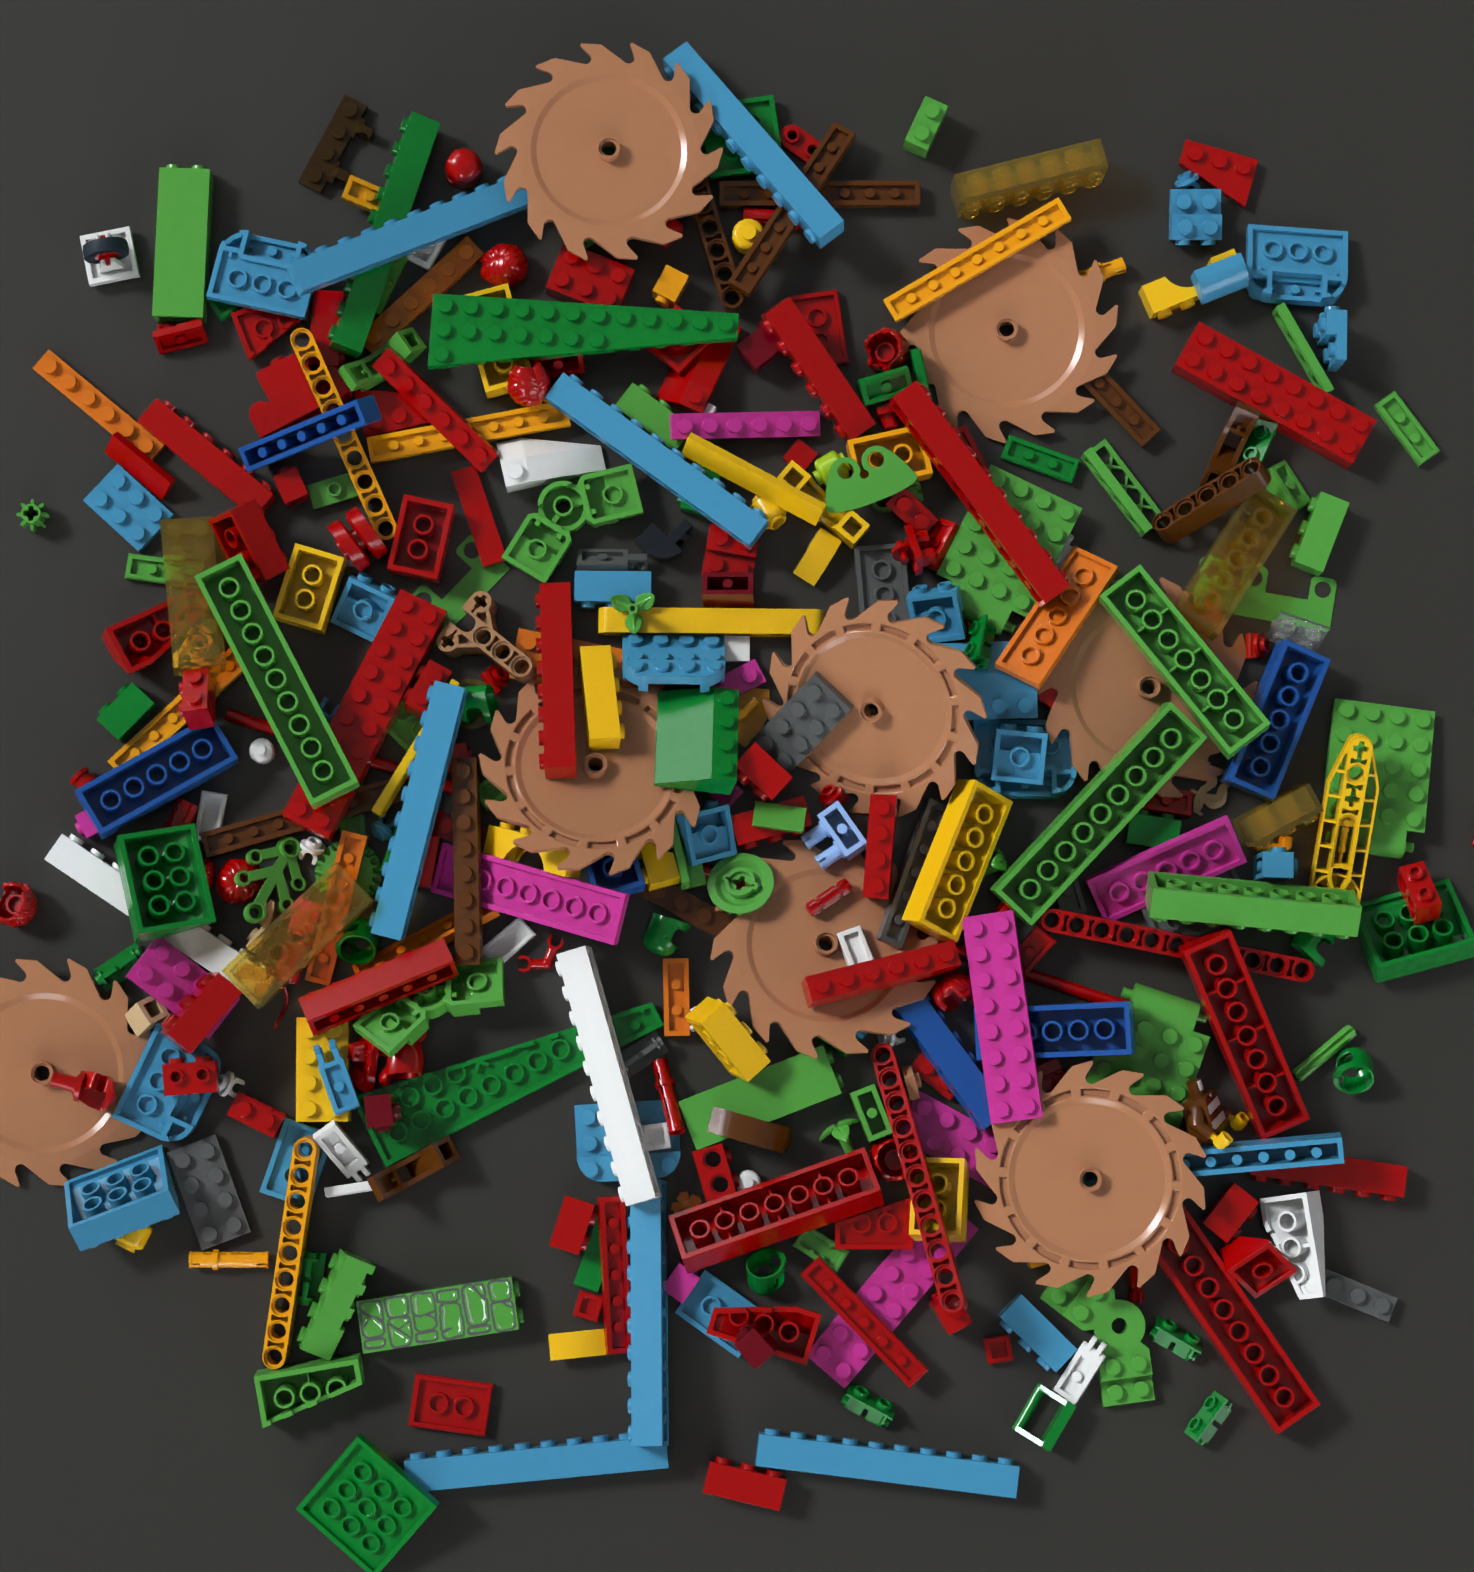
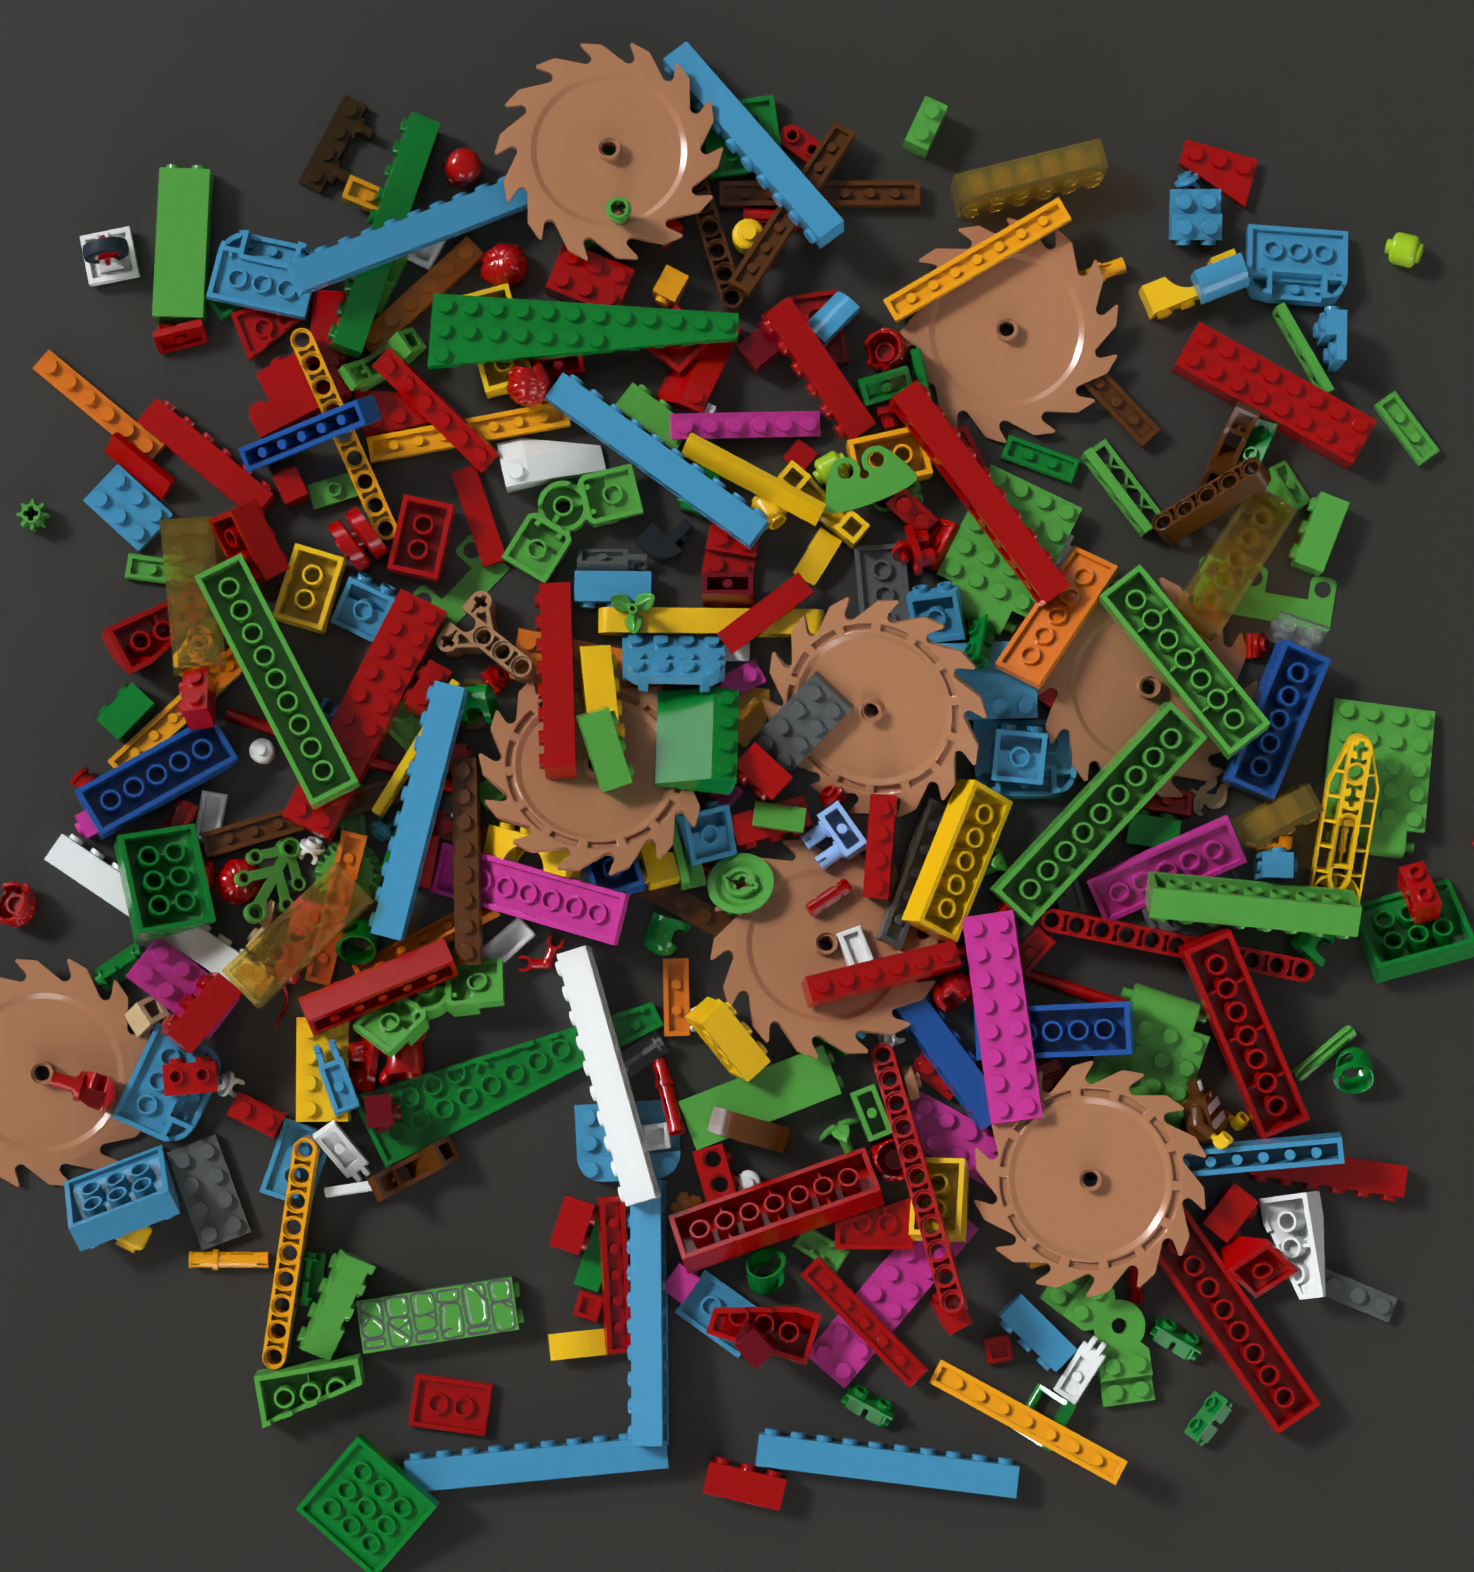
none -> bright green brick [576,706,635,792]
none -> bright green cone [606,197,631,224]
none -> red tile [717,572,814,655]
none -> dark azure brick [807,291,860,348]
none -> light orange plate [929,1359,1128,1485]
none -> lime head [1384,232,1424,268]

